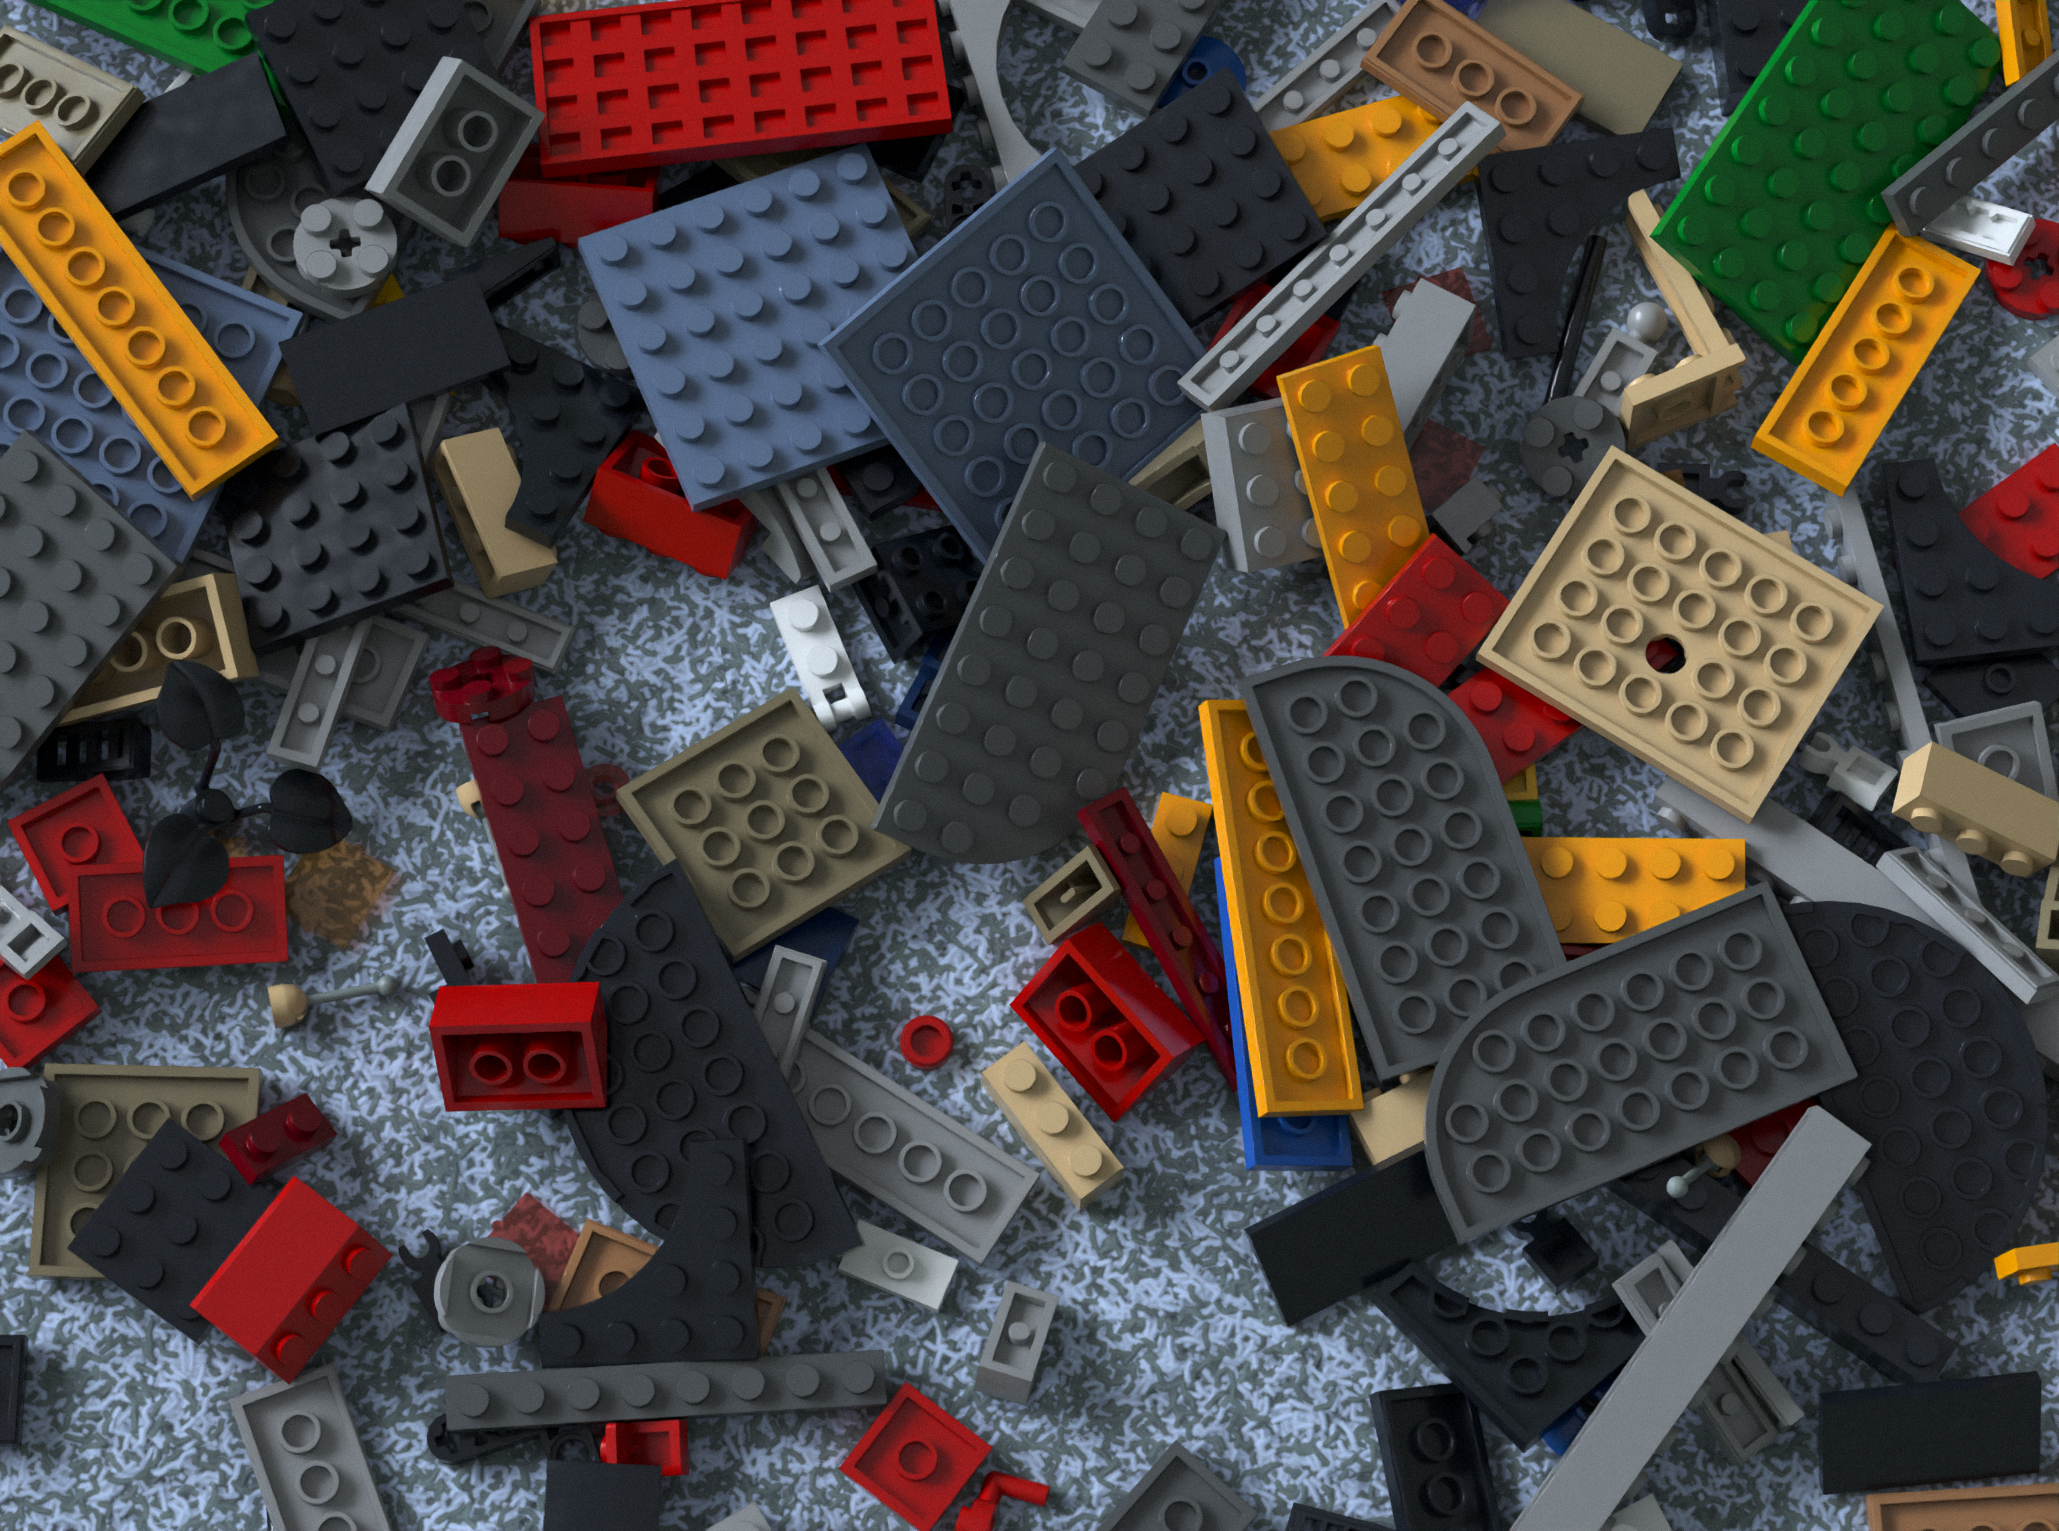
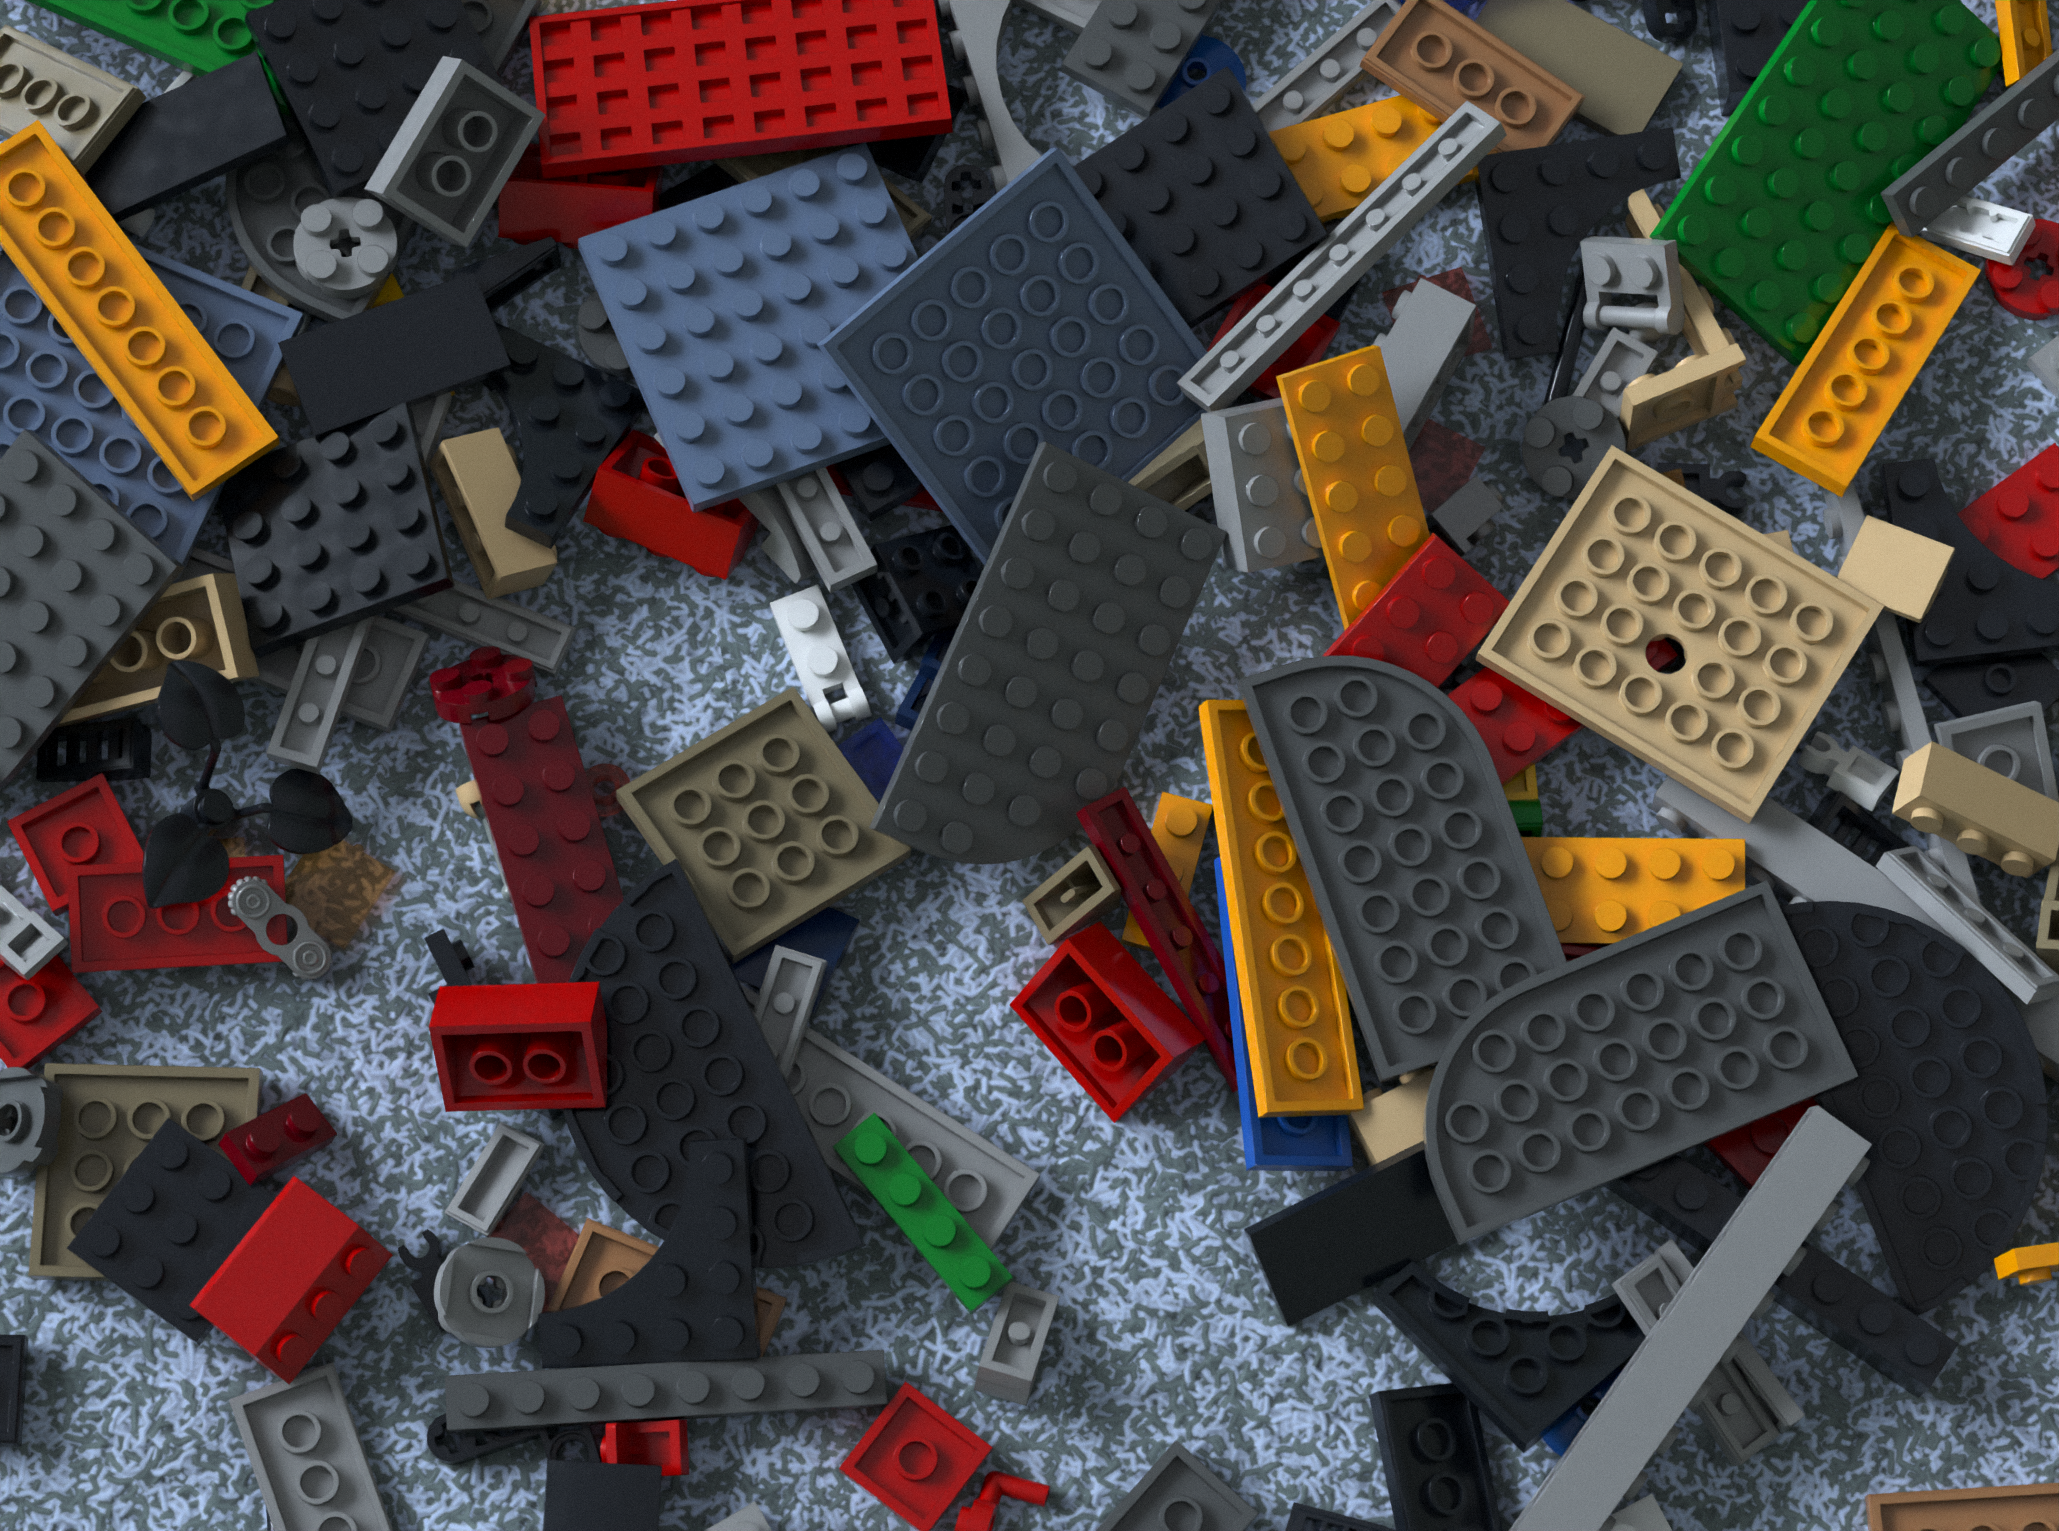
hinge [267,975,399,1029] -> none
white plate [838,1219,959,1313] -> none
red tile [900,1015,953,1071] -> none
tan brick [982,1041,1124,1212] -> none
black plate [1507,1209,1599,1296] -> none
hinge [1666,1134,1741,1198] -> none
black tile [1819,1371,2042,1495] -> none
none -> light grey piece [227,876,333,980]
none -> light grey tile [444,1122,546,1237]
none -> green plate [832,1113,1013,1315]
none -> light grey plate [1580,236,1685,335]
none -> tan piece [1837,515,1955,624]

